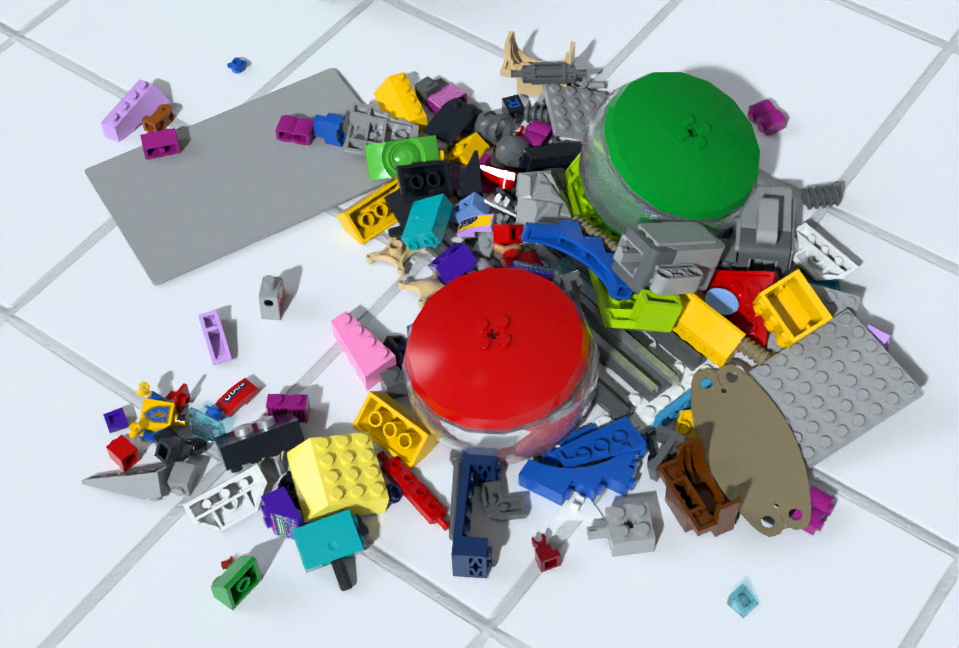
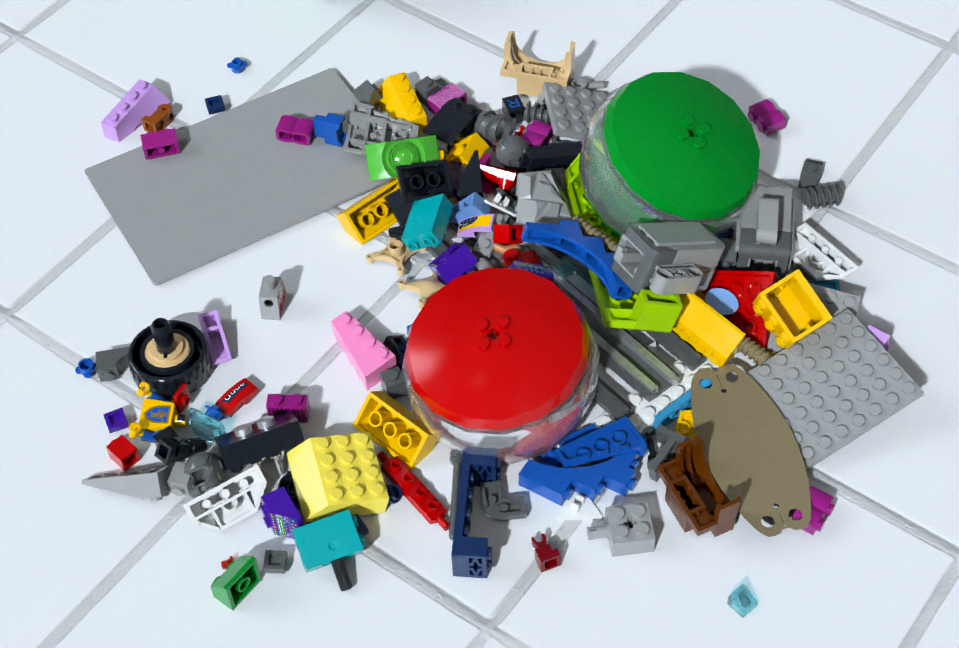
dark grey piece [511,62,587,85] -> none
light grey hinge [560,271,582,311] -> none
none -> blue plate [75,358,96,378]
none -> dark grey arch [96,347,129,382]
none -> black wheel [127,318,212,399]
none -> dark grey helmet [184,451,227,498]
none -> dark blue plate [204,95,226,115]
none -> dark grey plate [263,550,288,574]
none -> dark grey arch [352,79,382,110]
none -> dark grey arch [798,159,823,189]

